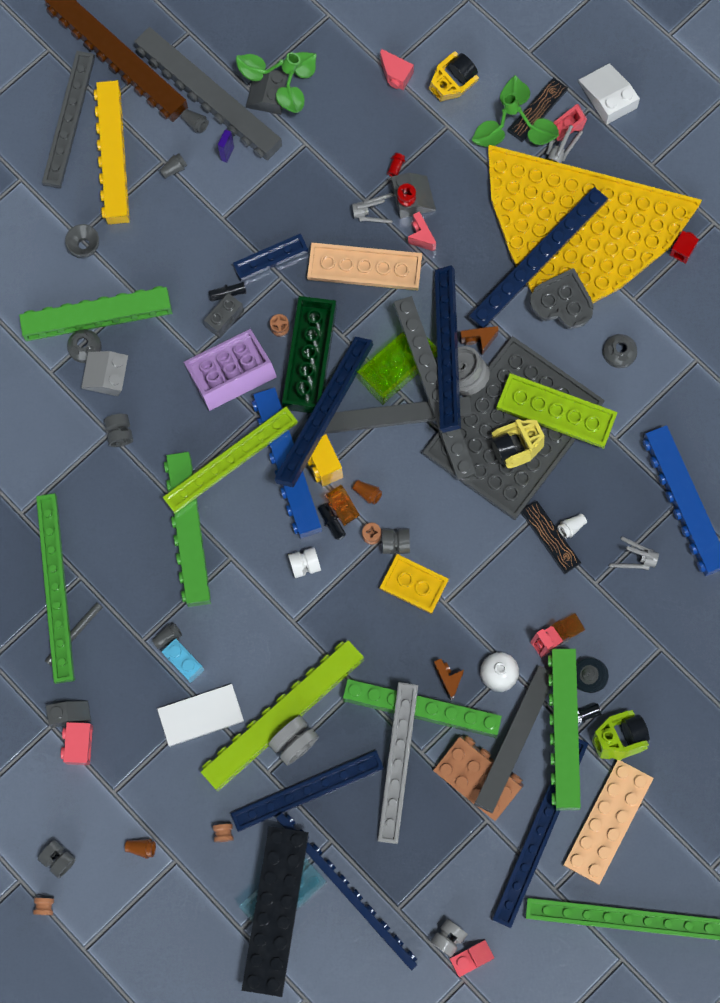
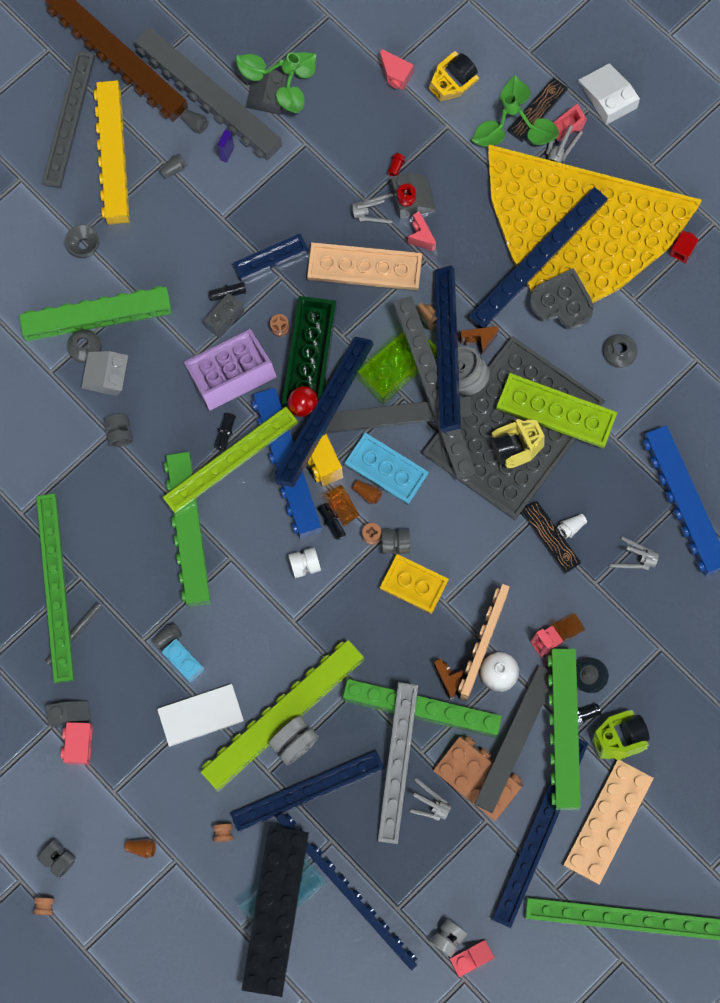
none -> black axle [215,413,236,451]
none -> red hair [287,386,318,417]
none -> medium azure plate [344,433,429,505]
none -> light grey plant [410,778,452,821]
none -> medium nougat slope [417,303,438,330]
none -> light nougat plate [458,584,510,702]

